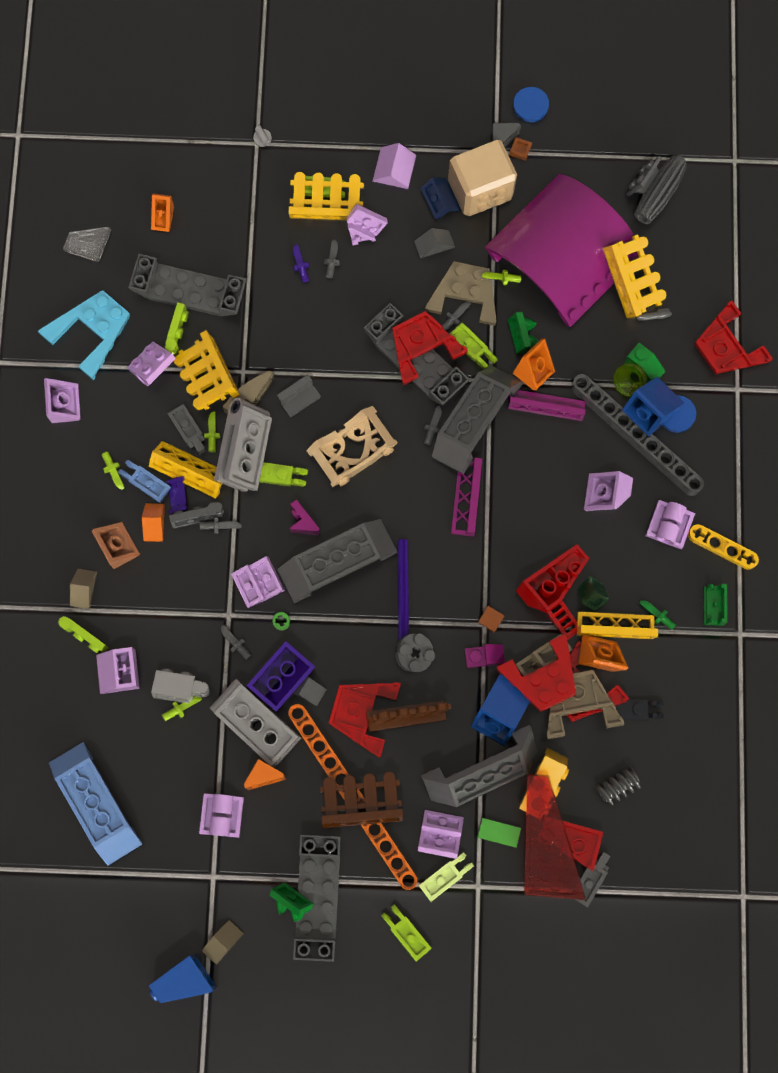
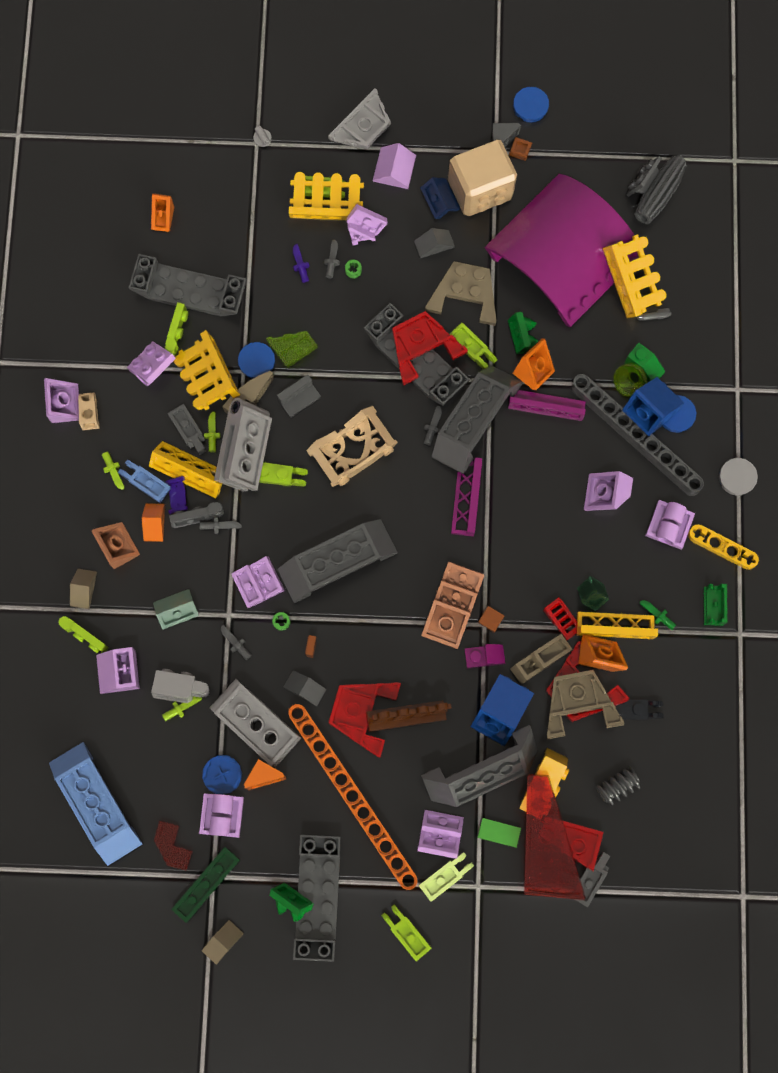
medium azure wing [38,290,131,380] -> none
clear wing [63,227,111,262] -> none
blue slope [149,954,217,1003] -> none
dark purple slope [247,641,315,712] -> none
magenta slope [290,500,320,535] -> none
reddish brown fence [320,772,403,828] -> none
dark grey plate [395,634,435,672] -> none
dark purple axle [398,539,409,641] -> none
dark grey piece [442,302,471,331] -> none
lime piece [481,270,521,285] -> none
red wing [497,634,576,712] -> none
red wedge [516,544,589,613] -> none
red wing [694,300,773,375] -> none
none -> tan leg [78,392,100,430]
none -> sand green panel [153,589,199,629]
none -> clear red tile [154,821,193,871]
none -> dark green plate [171,847,240,923]
none -> blue tile [202,755,242,795]
none -> blue tile [238,342,275,379]
none -> clear neon green wing [266,331,318,368]
none -> dark orange tile [305,635,317,658]
none -> light grey wing [328,88,391,150]
none -> bright green bush [345,260,362,278]
none -> nougat slope [421,561,485,649]
none -> light grey tile [719,458,758,496]

